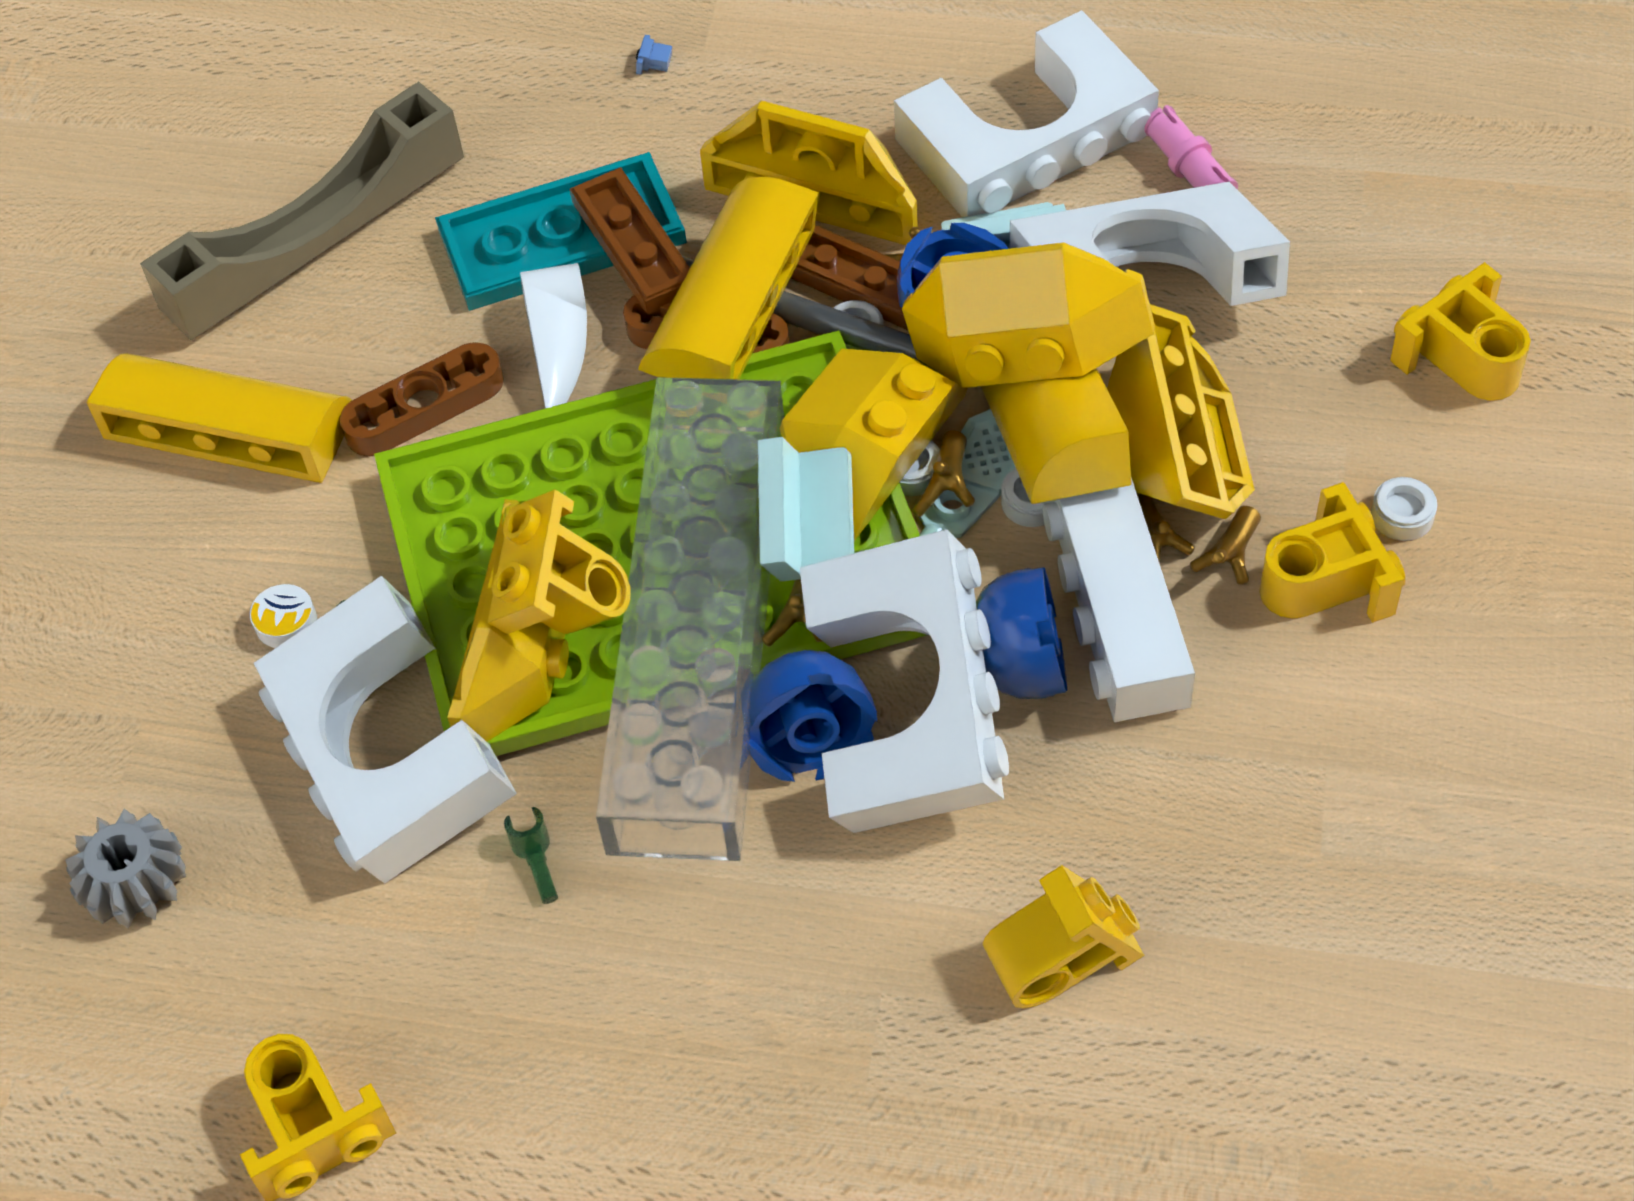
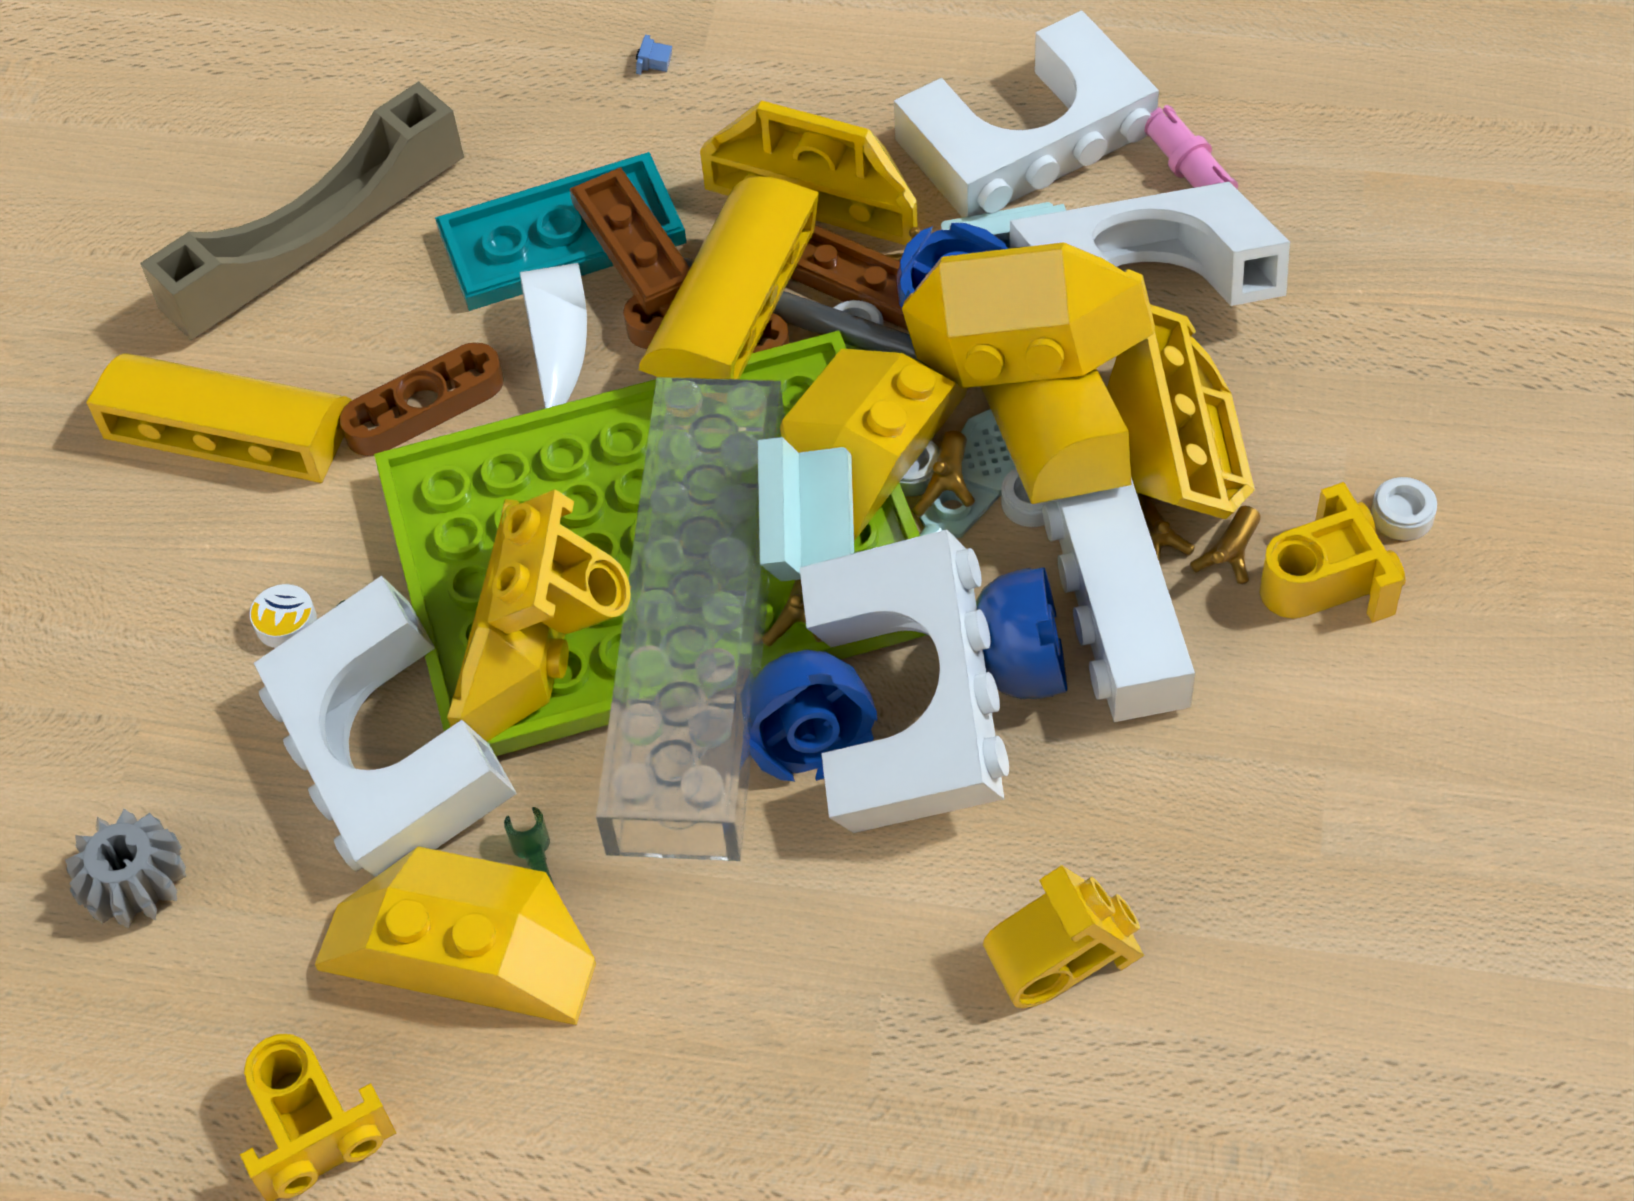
yellow pin [1390,262,1531,401] -> none
none -> yellow wedge [315,846,596,1025]

